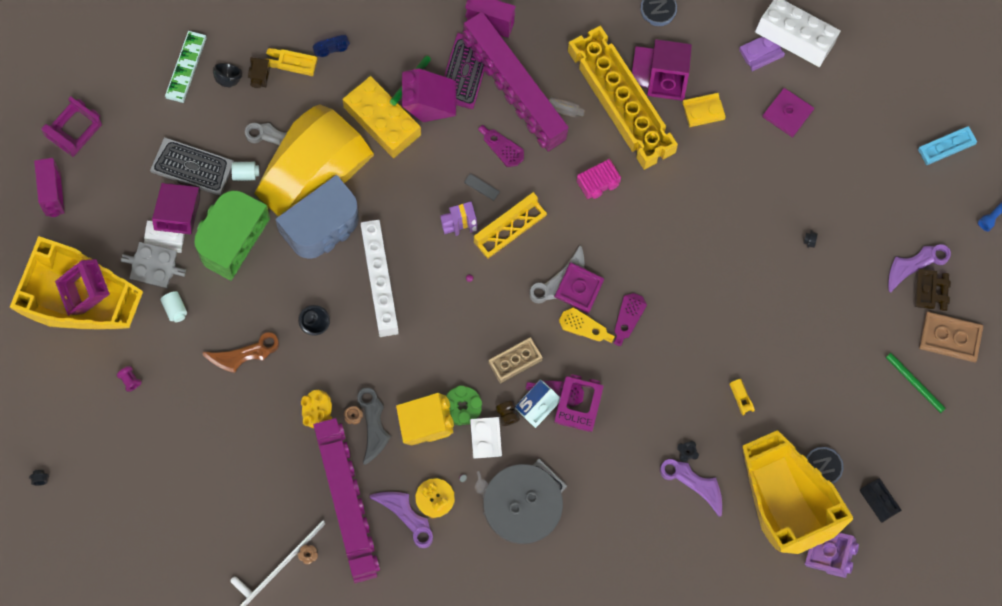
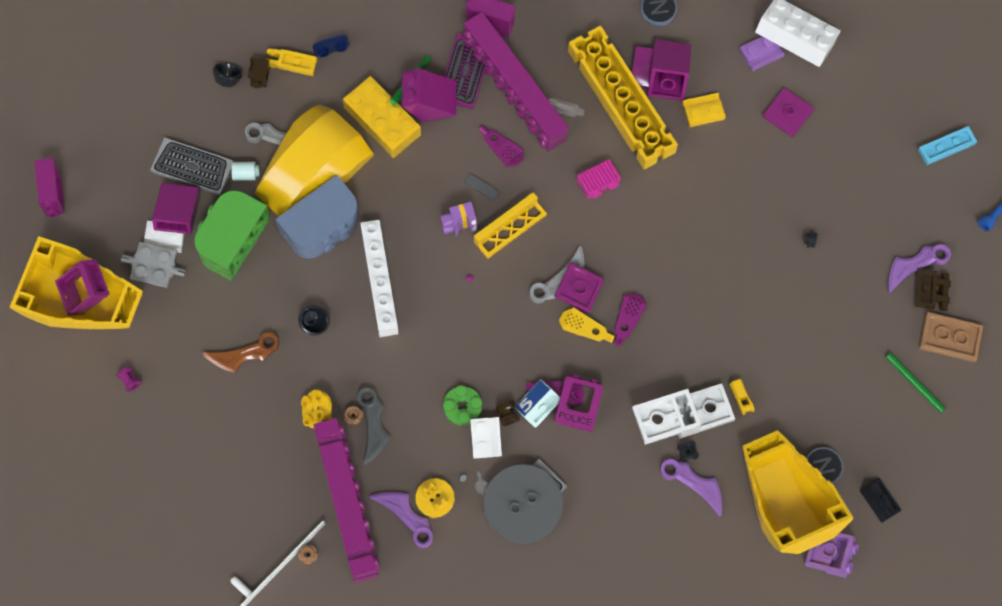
black plate [29,470,49,486] -> none
magenta window [41,96,102,157] -> none
light aqua brick [160,291,187,322] -> none
tile [165,31,207,103] -> none
yellow brick [396,393,454,446] -> none
tan piece [488,337,543,384] -> none
none -> white bracket [632,384,735,445]

